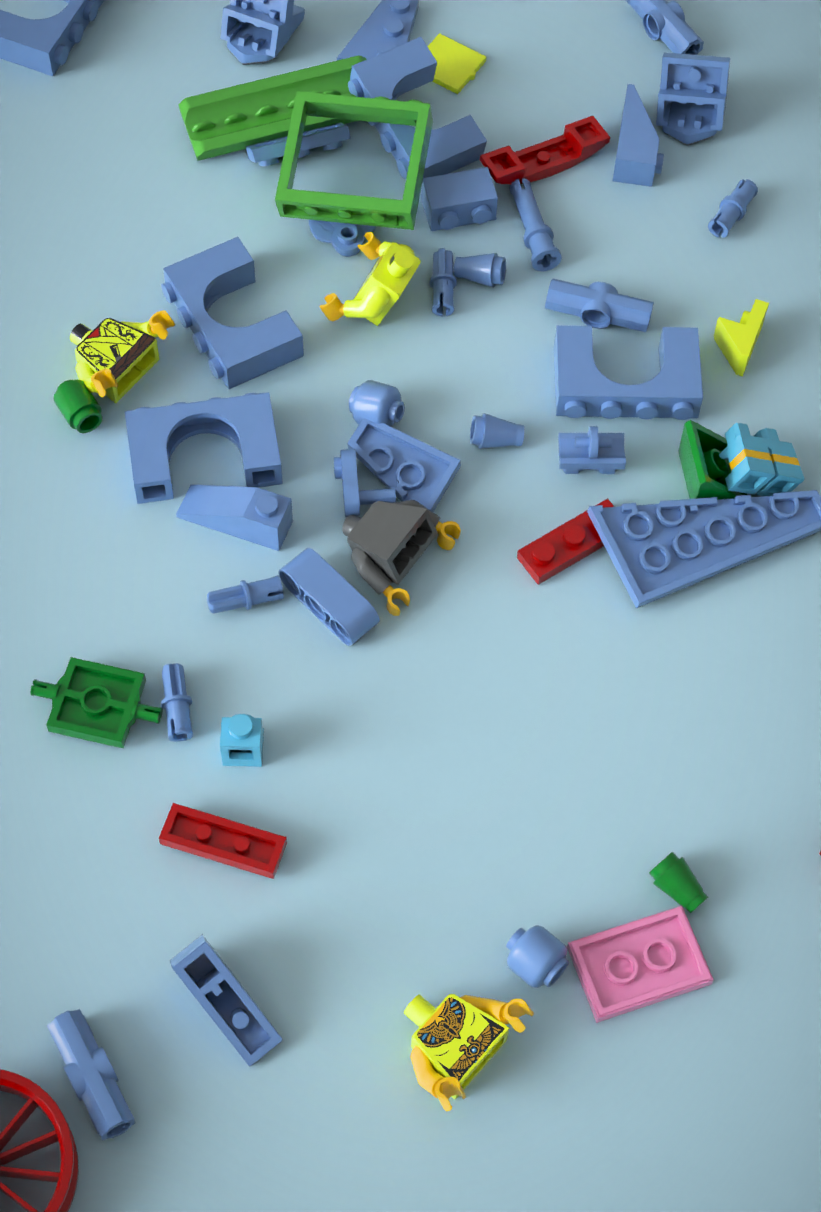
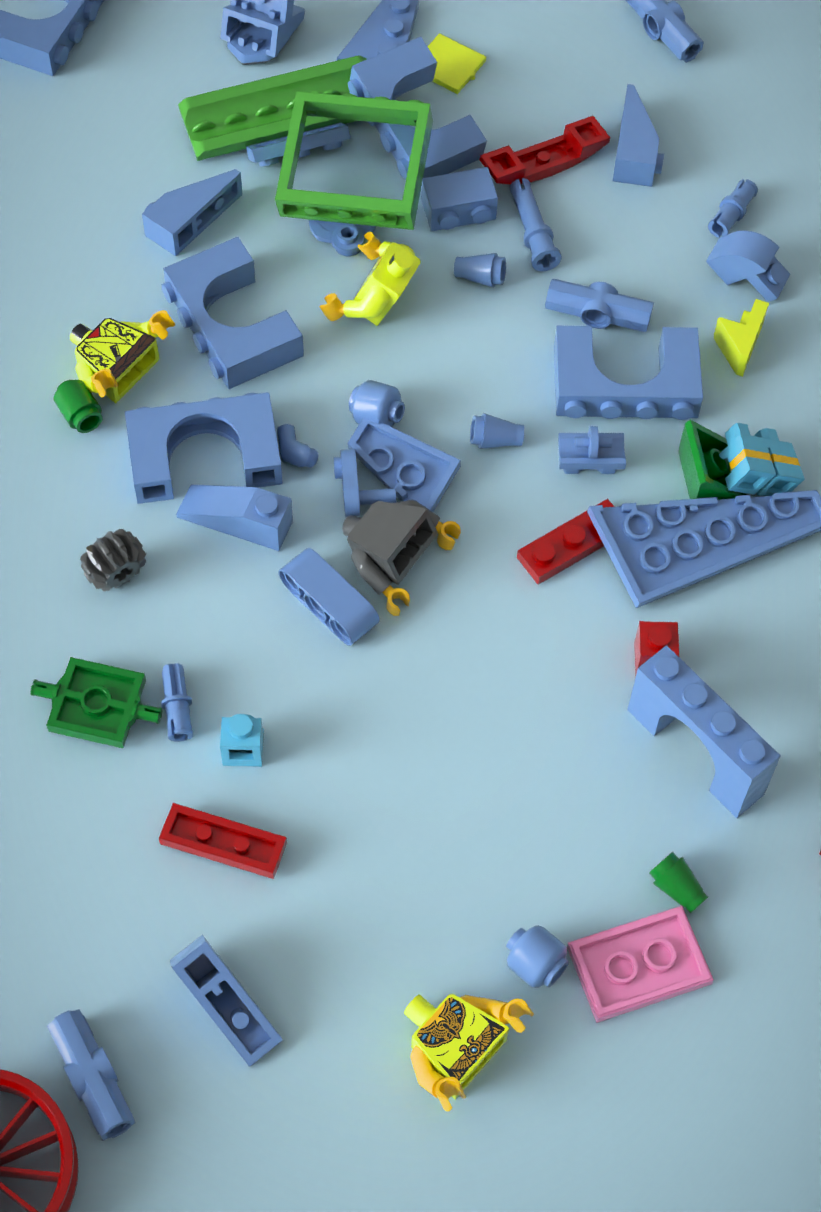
medium blue axle [207,575,284,614] -> none
medium blue axle [429,248,457,316] -> none
medium blue piece [656,52,730,145] -> none
none -> dark grey gear [80,529,146,591]
none -> medium blue slope [142,169,243,256]
none -> medium blue arm [277,424,318,468]
none -> medium blue arch [628,645,781,818]
none -> red brick [634,621,679,676]
none -> medium blue brick [706,231,791,302]

